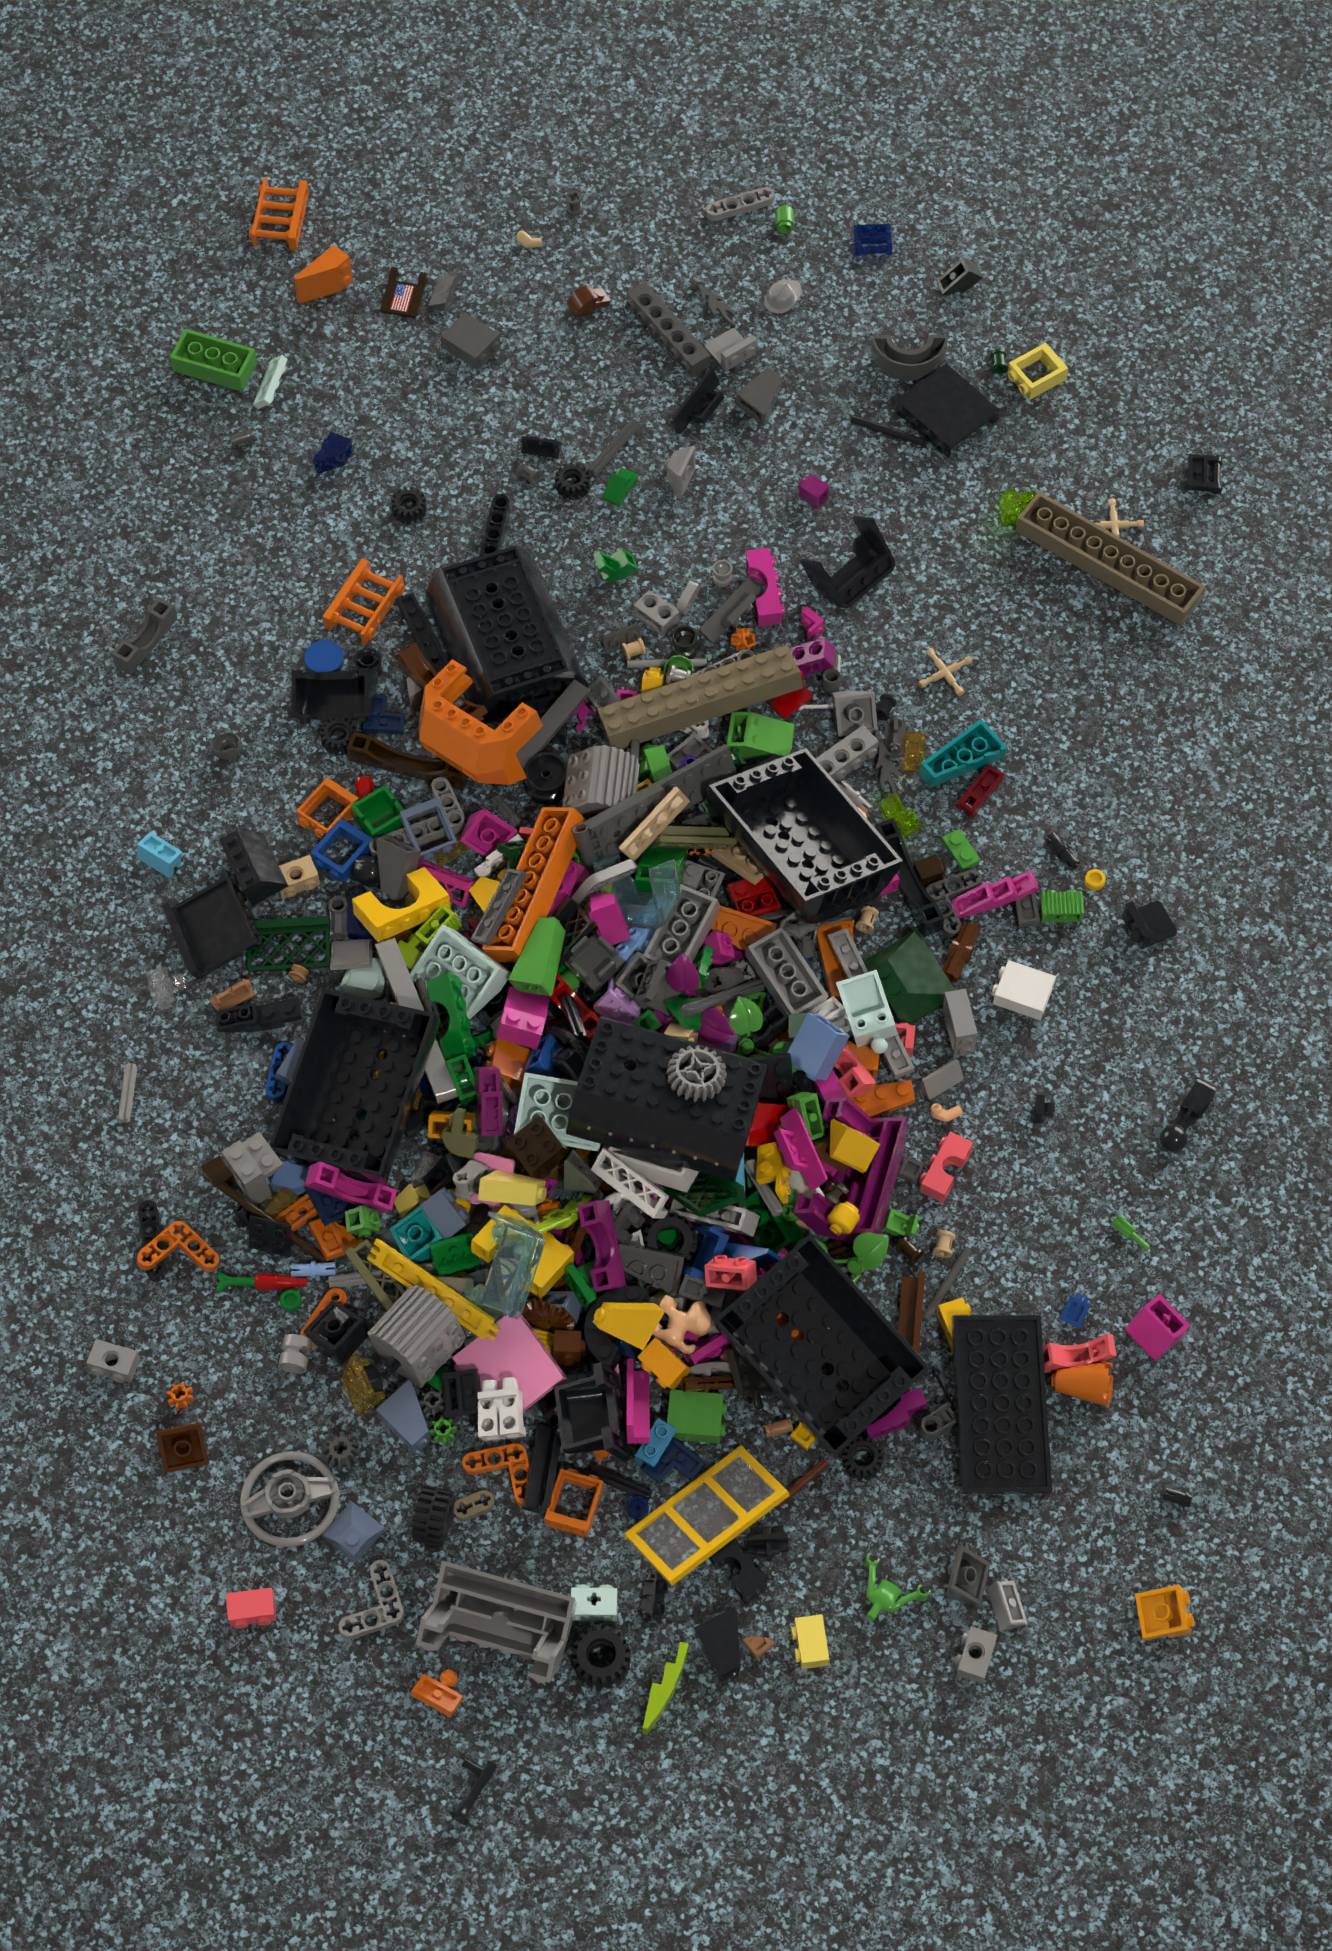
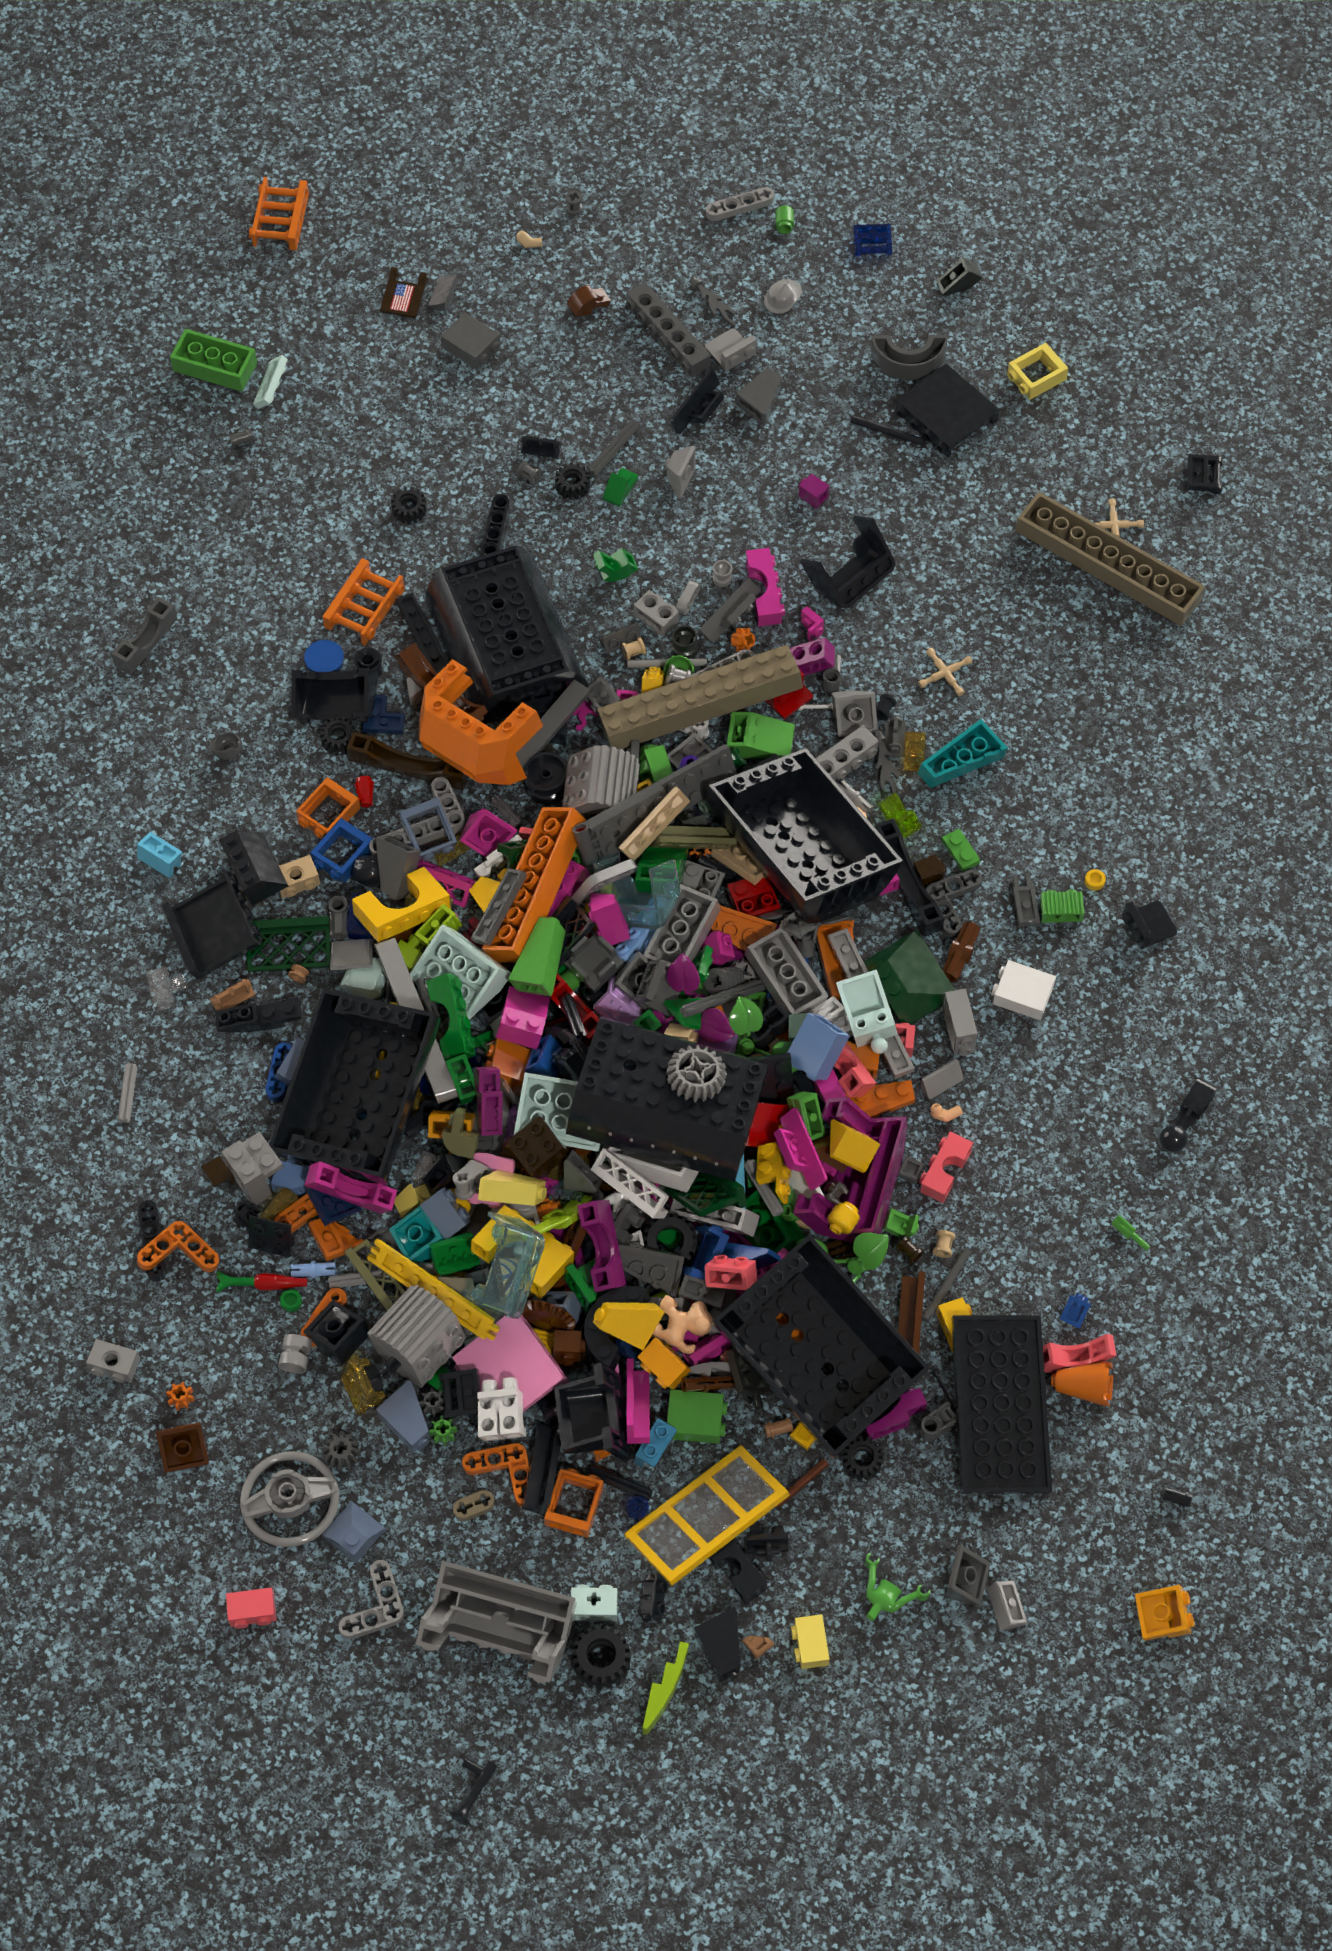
dark brown bar [217,1181,326,1263] -> none
orange slope [294,245,353,304] -> none
clear blue slope [313,432,353,474] -> none
bright green brick [345,1205,380,1238] -> none
green piece [351,785,404,839] -> none
black tyre [411,1485,455,1547] -> none
orange plate [411,1669,463,1718] -> none
dark blue plate [642,1437,706,1485] -> none
tan bush [855,906,879,933] -> none
dark pink slope [951,870,1039,918] -> none
light grey brick [954,1626,997,1684] -> none
dark red plate [956,764,1005,818] -> none
dark green bush [990,349,1008,374] -> none
clear neon green brick [998,487,1037,527] -> none
black tile [1034,1094,1055,1123] -> none
black pin [1045,832,1081,870] -> none
dark pink slope [1125,1294,1190,1361] -> none

